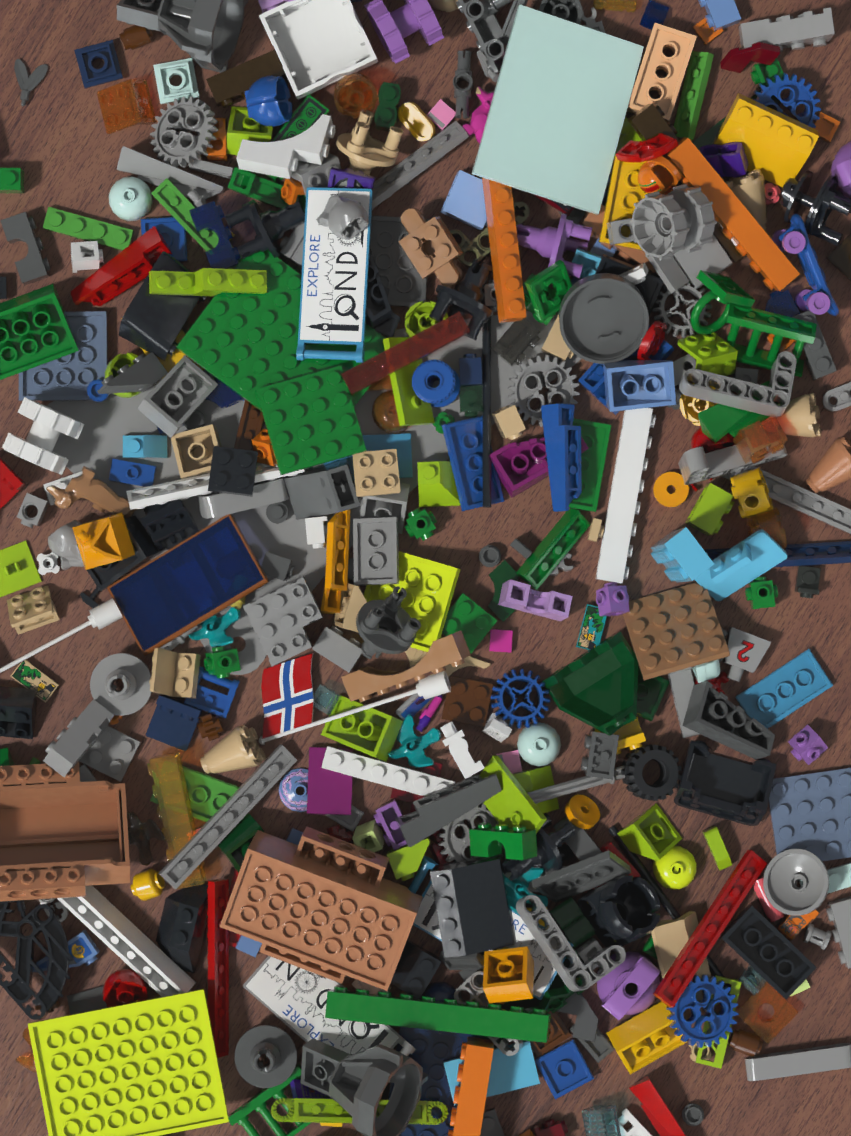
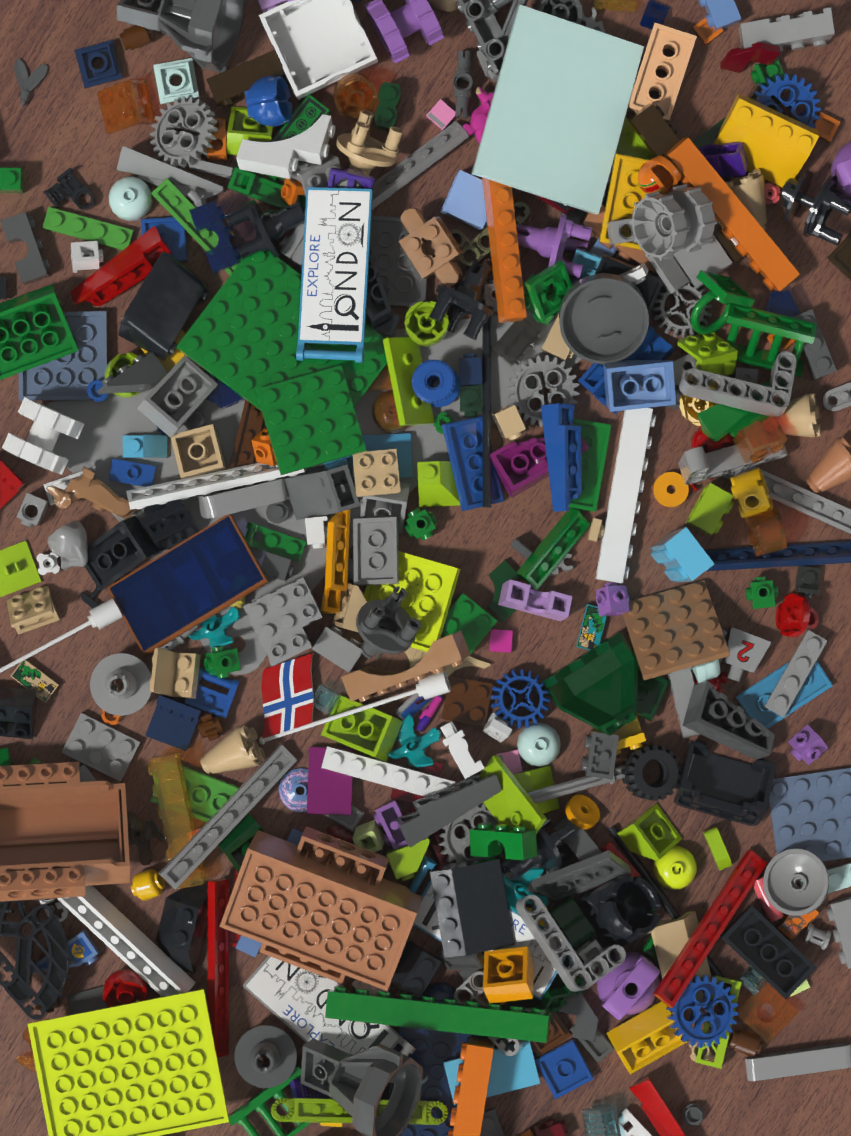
light grey wedge [43,699,114,777] -> none
light orange piece [72,512,135,570] -> none
lime bracket [149,268,267,296] -> none
black plate [208,446,258,497] -> none
light grey piece [316,195,369,240] -> none
clear red plate [341,312,470,395] -> none
yellow tile [398,102,435,141] -> none
dark grey plate [479,545,501,567] -> none
red tile [616,133,678,162] -> none
red tile [637,320,667,360] -> none
bright green plate [674,51,714,140] -> none
medium azure bracket [695,529,787,601] -> none
piece [771,214,839,316] -> none
none -> black piece [43,168,95,211]
none -> green plate [245,522,306,562]
none -> light grey plate [764,630,827,718]
none -> red tile [775,593,819,638]

